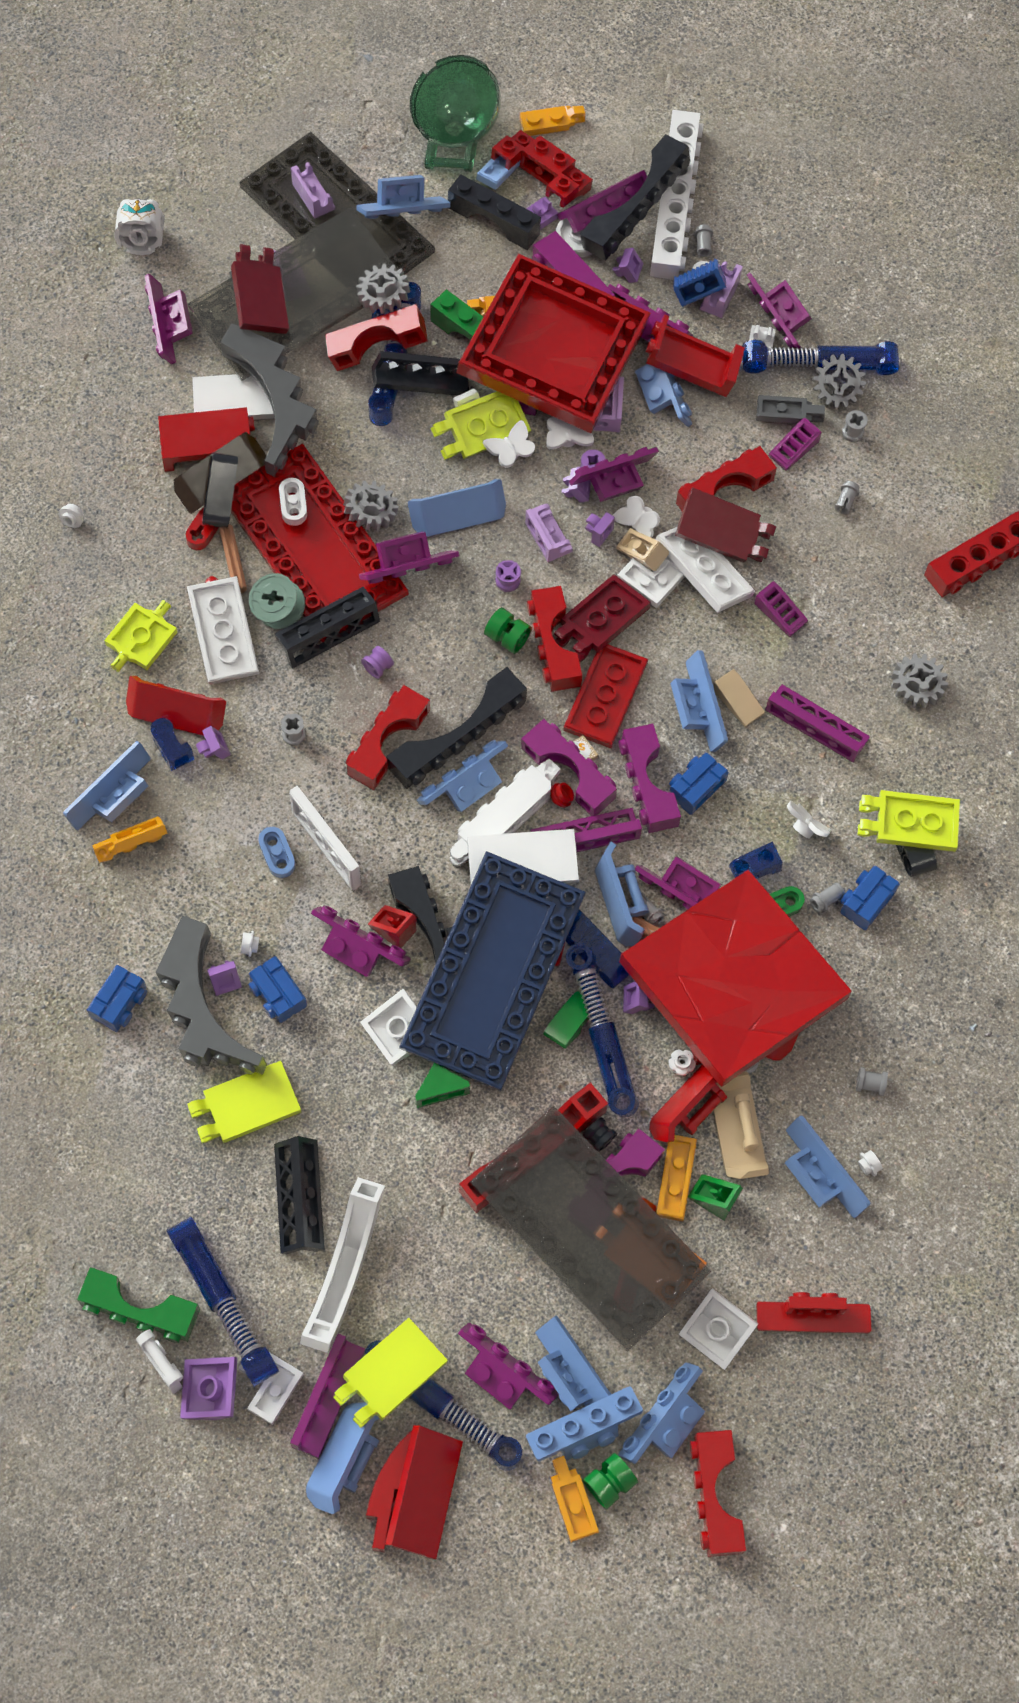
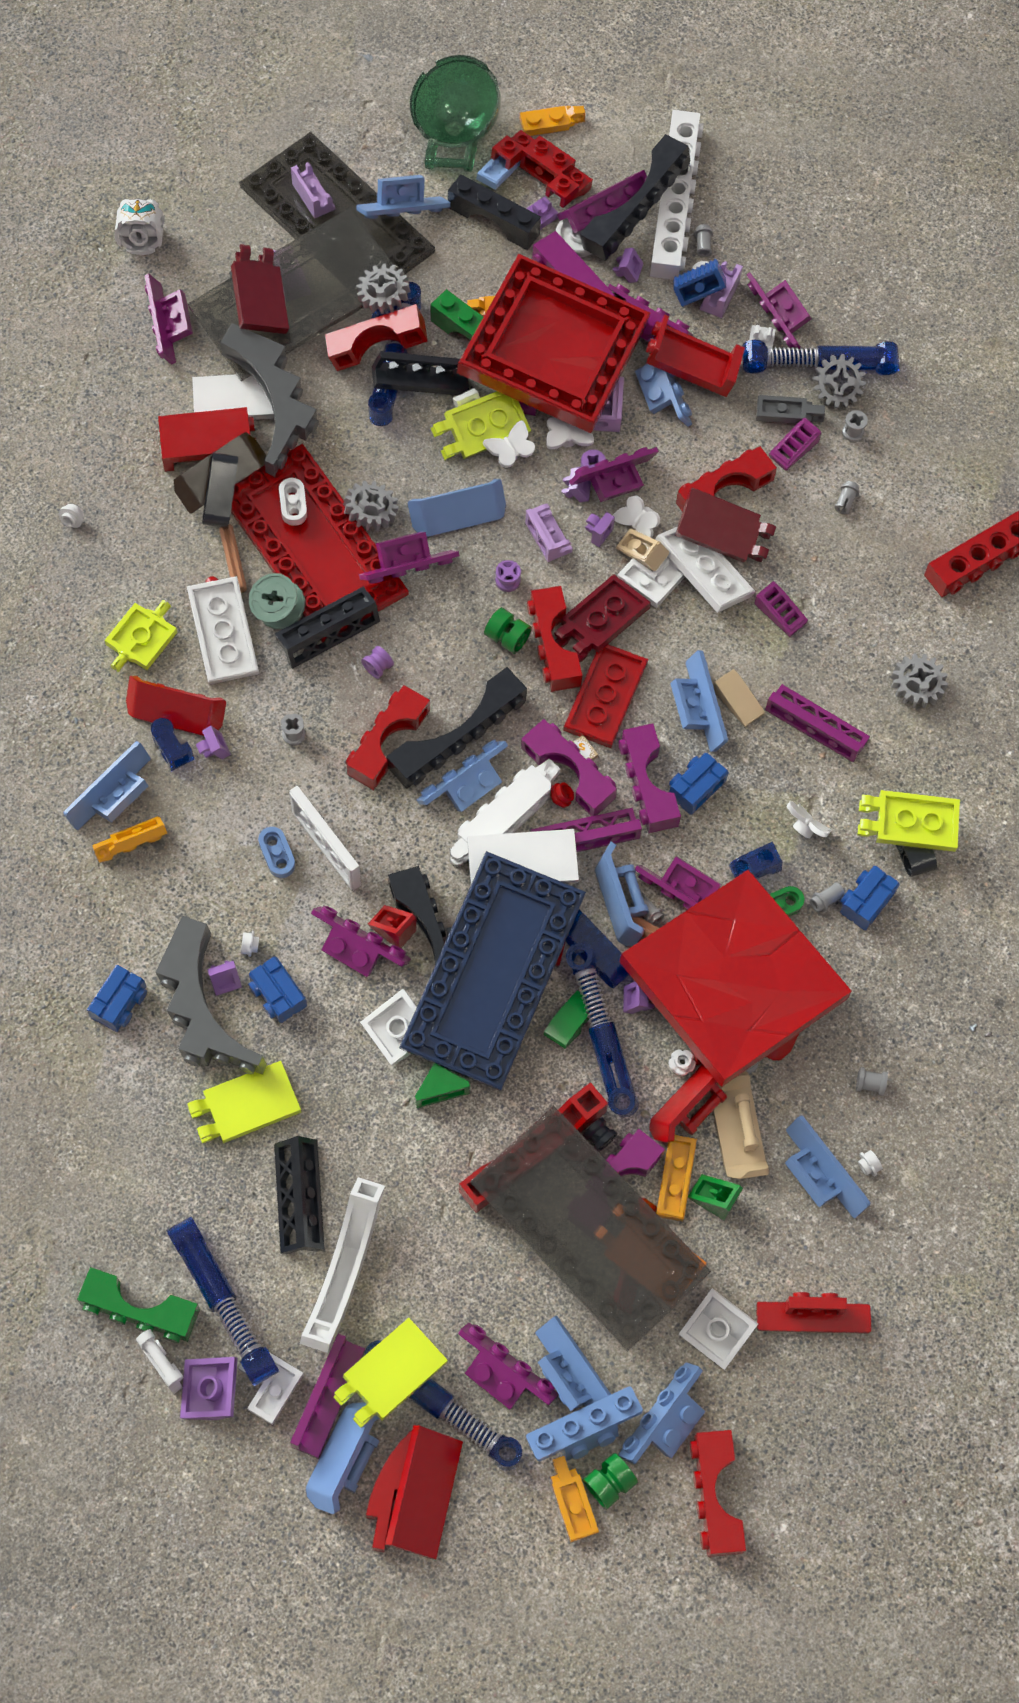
red beam [185,507,219,551] -> none

